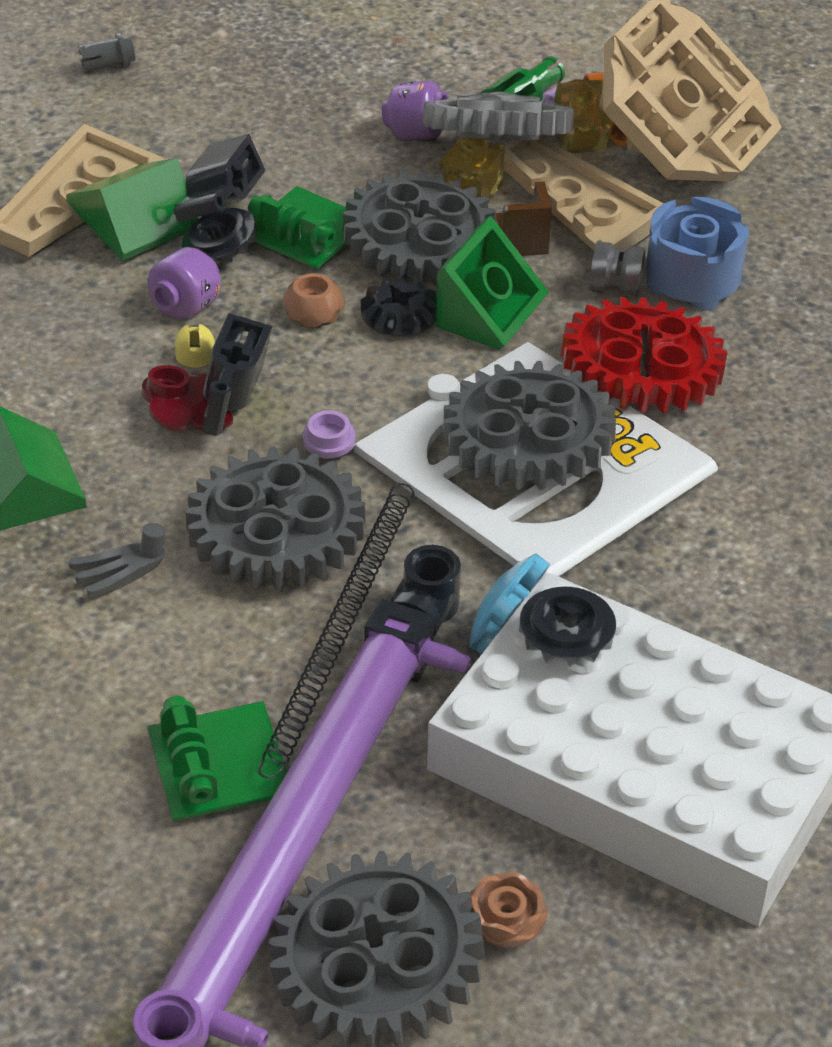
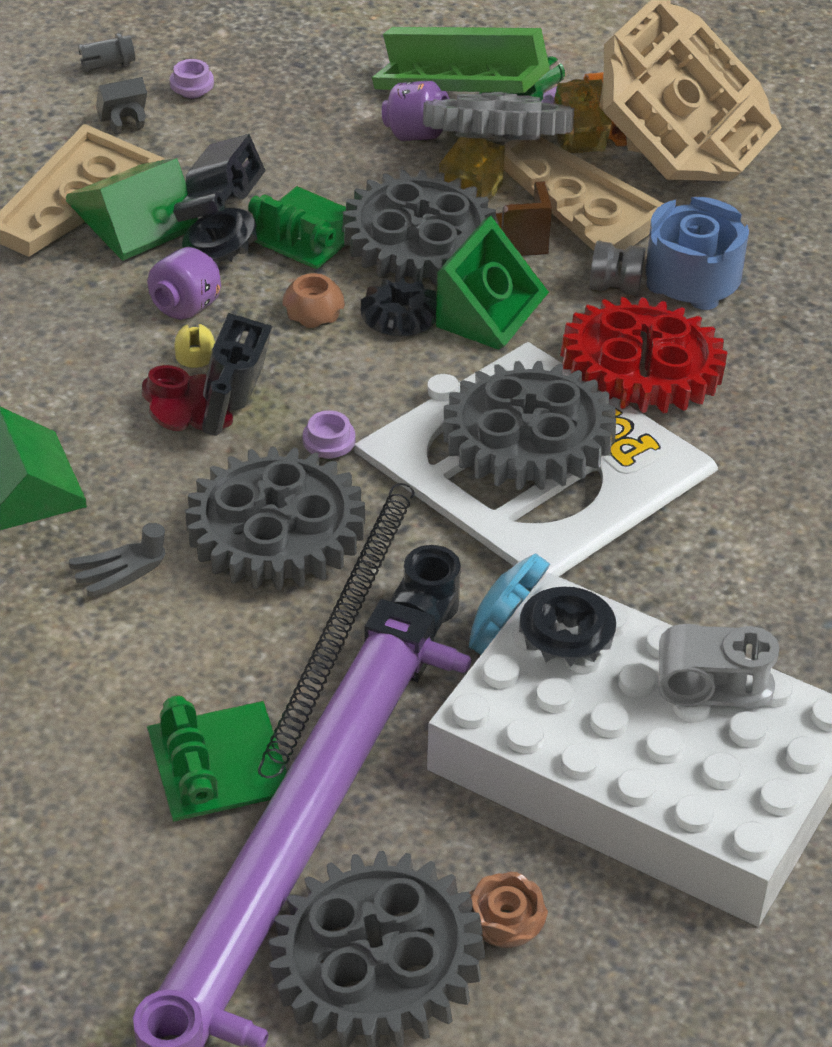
none -> dark grey tile [96,77,147,134]
none -> lavender plate [170,59,214,99]
none -> bright green fence [372,27,550,93]
none -> light grey piece [659,624,780,709]

